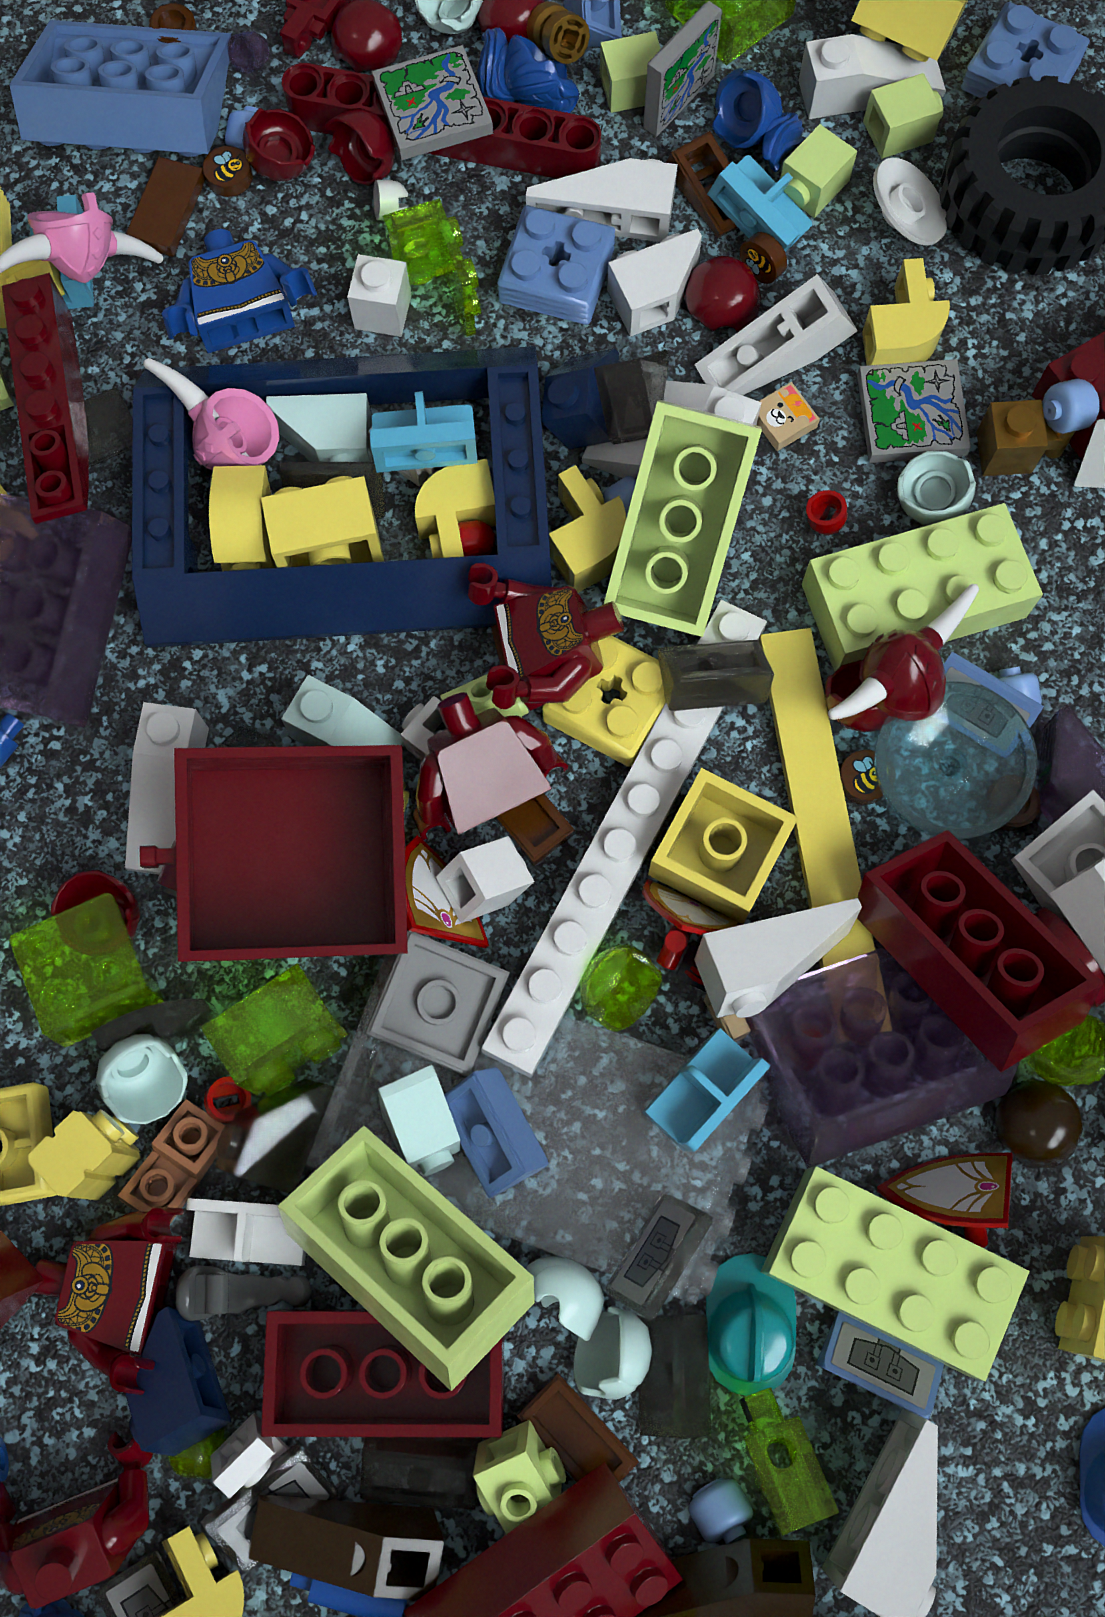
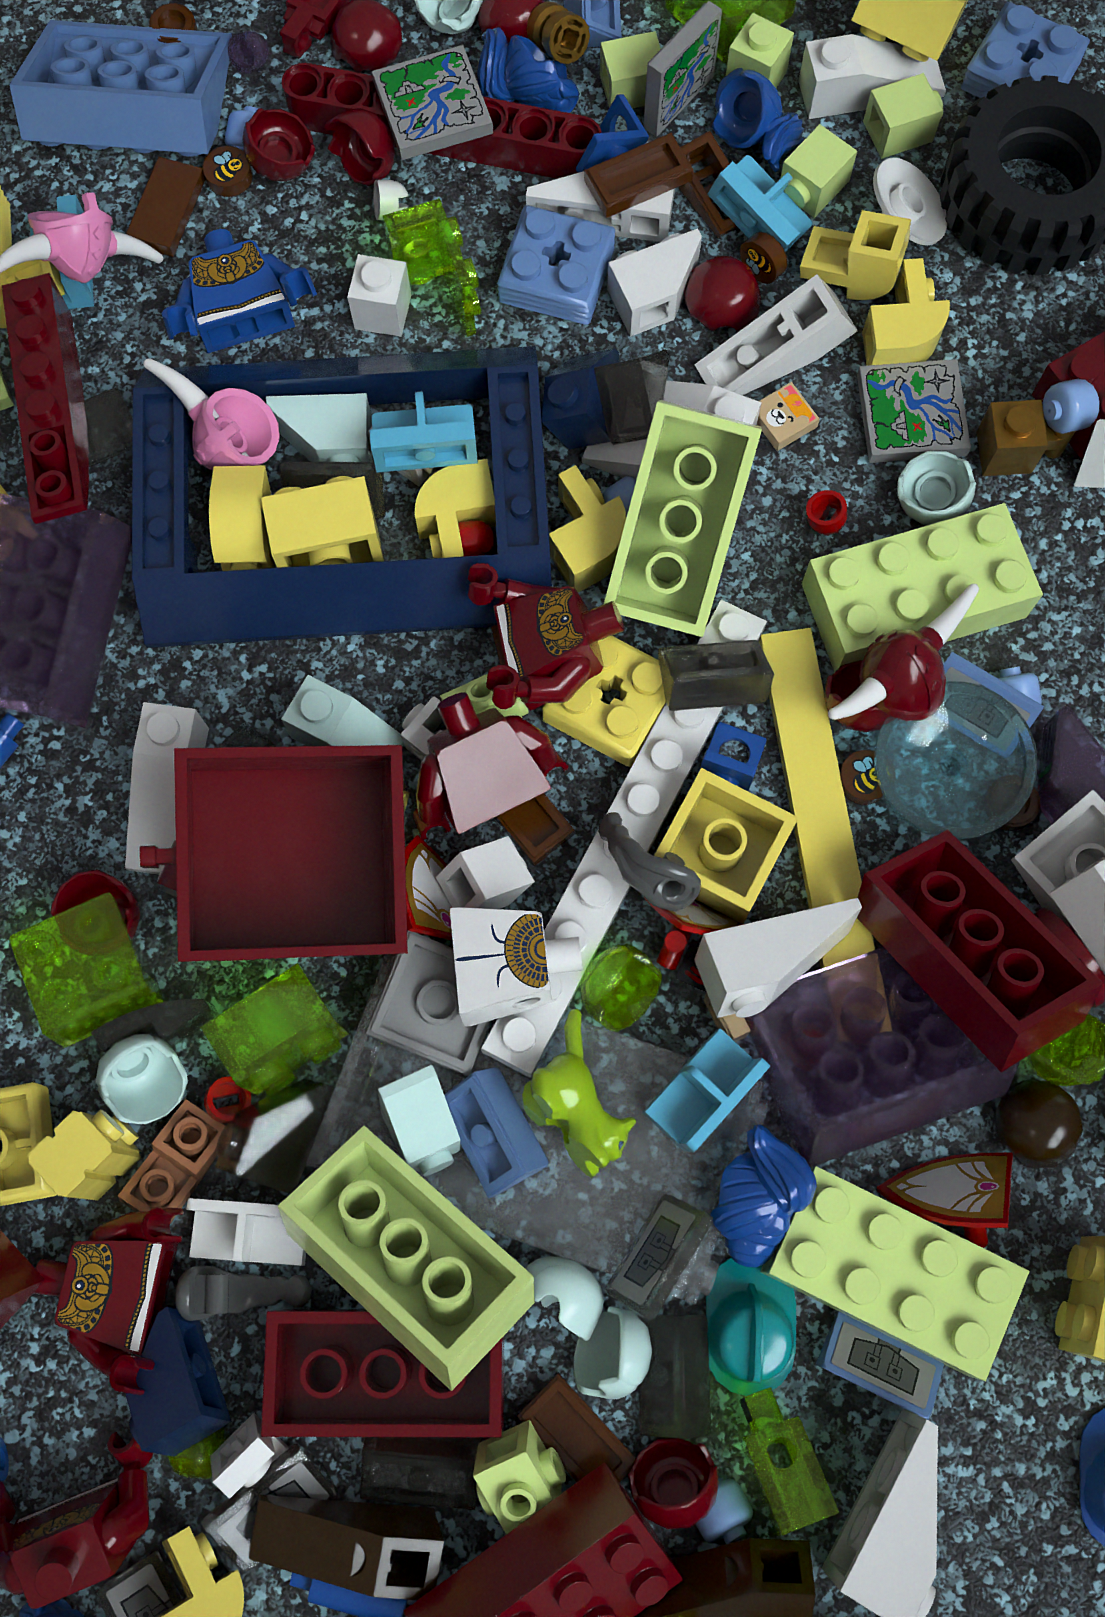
none -> white torso [450,907,583,1027]
none -> lime animal [522,1009,636,1178]
none -> blue bracket [576,94,649,173]
none -> reddish brown tile [584,133,694,218]
none -> dark grey piece [598,812,701,911]
none -> dark red hair [628,1438,719,1529]
none -> blue bracket [700,722,767,791]
none -> blue hair [710,1125,817,1268]
none -> yellowish green brick [726,13,794,88]
none -> light yellow brick [800,210,911,300]

